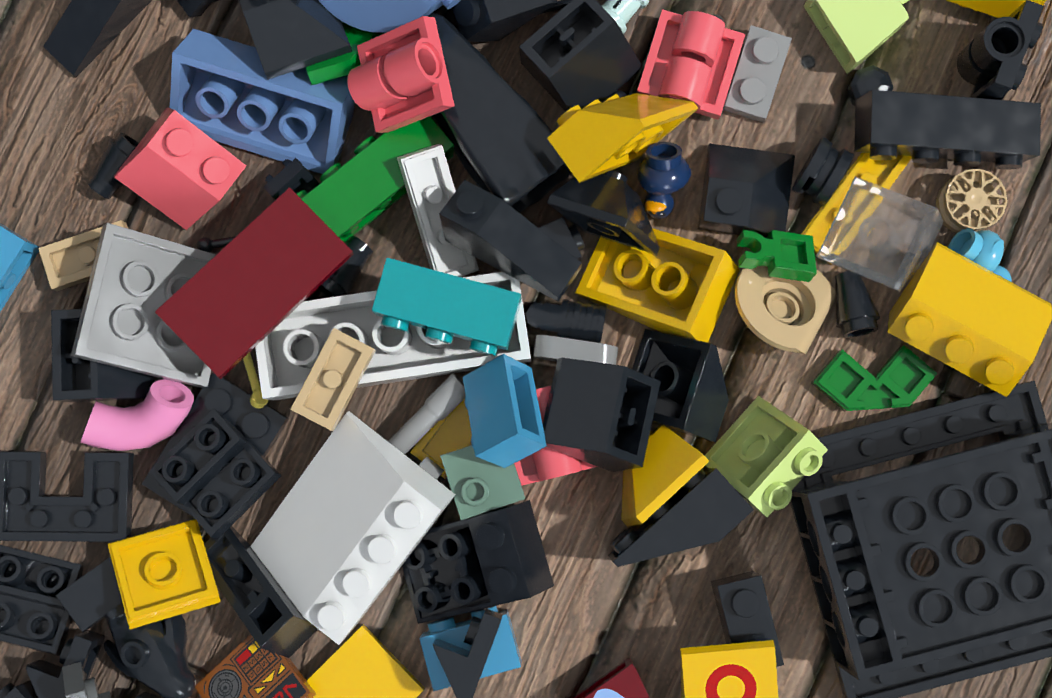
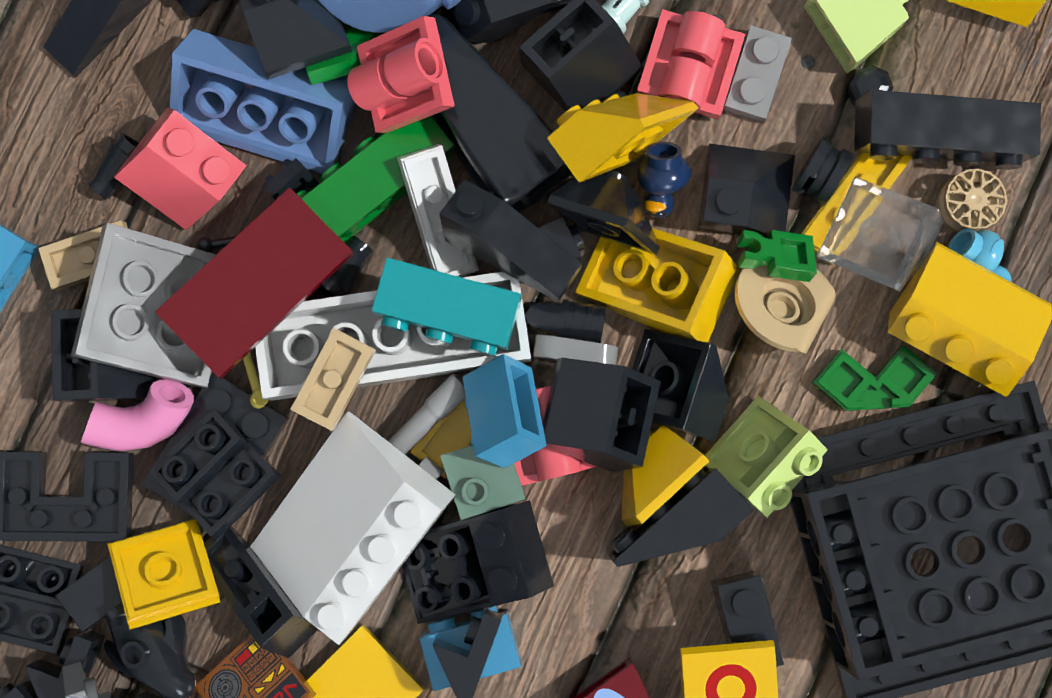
black cone [834,270,880,338] -> none
black plate [957,0,1044,100] -> none

